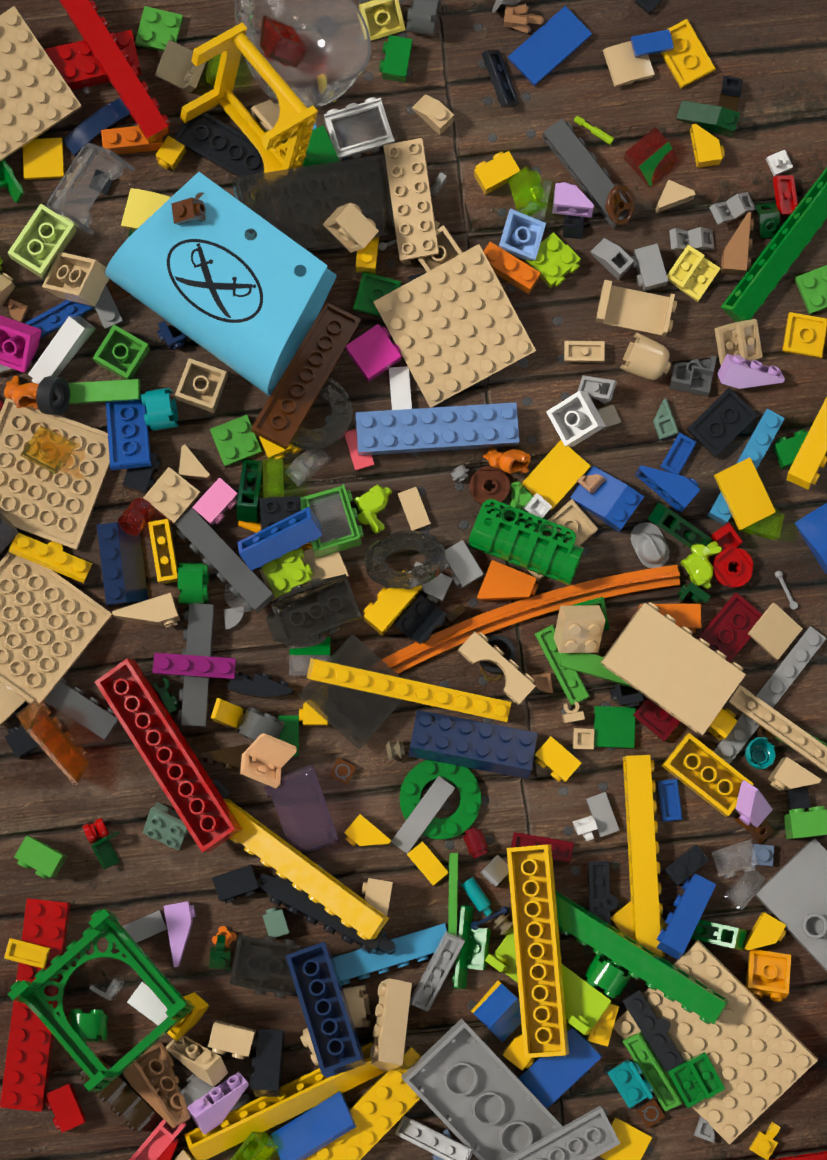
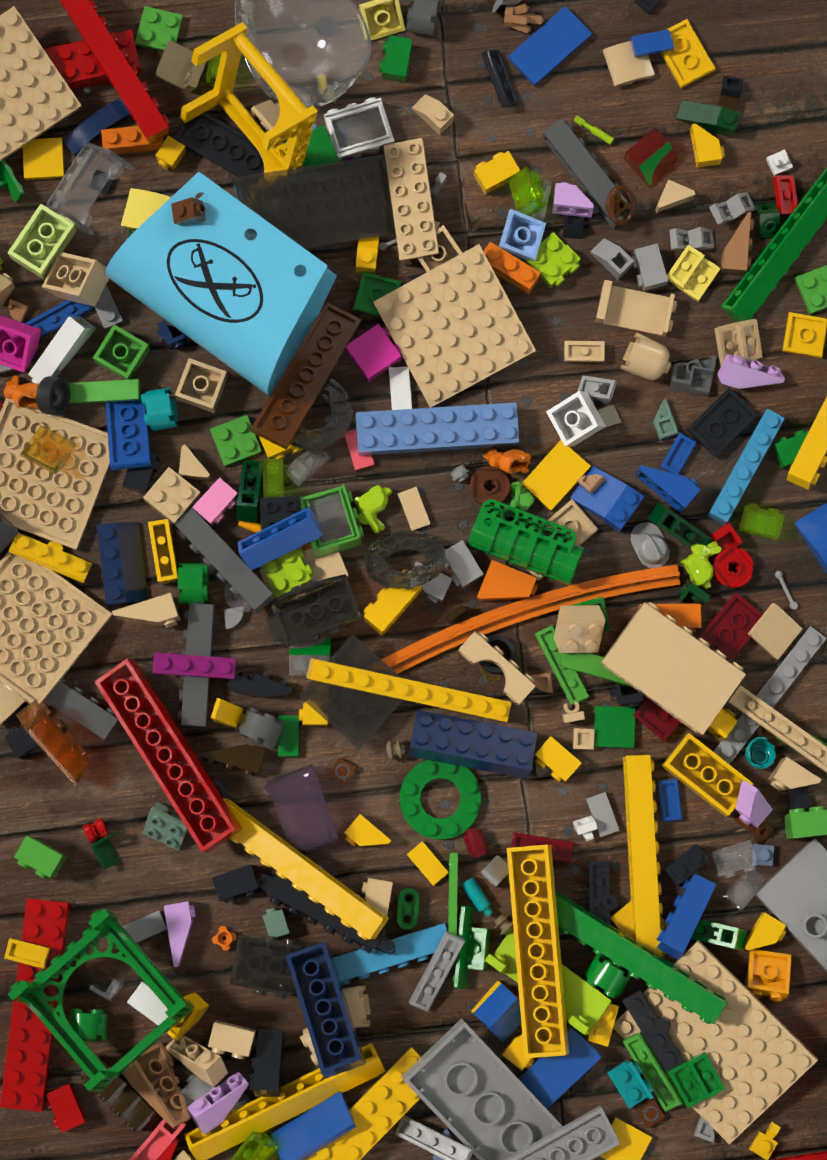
clear red wheel [118,498,155,536] -> none
dark green plate [153,678,179,715] -> none
dark green plate [209,935,231,970] -> none
light nougat bracket [240,733,297,788] -> none
clear red slope [260,15,310,68] -> none
tan brick [323,202,379,252] -> none
tan slope [370,978,412,1071] -> none
light grey slope [391,776,455,854] -> none
black bracket [393,594,447,644] -> none
dark blue hinge [471,906,509,930] -> none
white tile [523,493,552,518] -> none
yellow tile [713,458,776,530] -> none
none -> green plate [397,888,419,930]

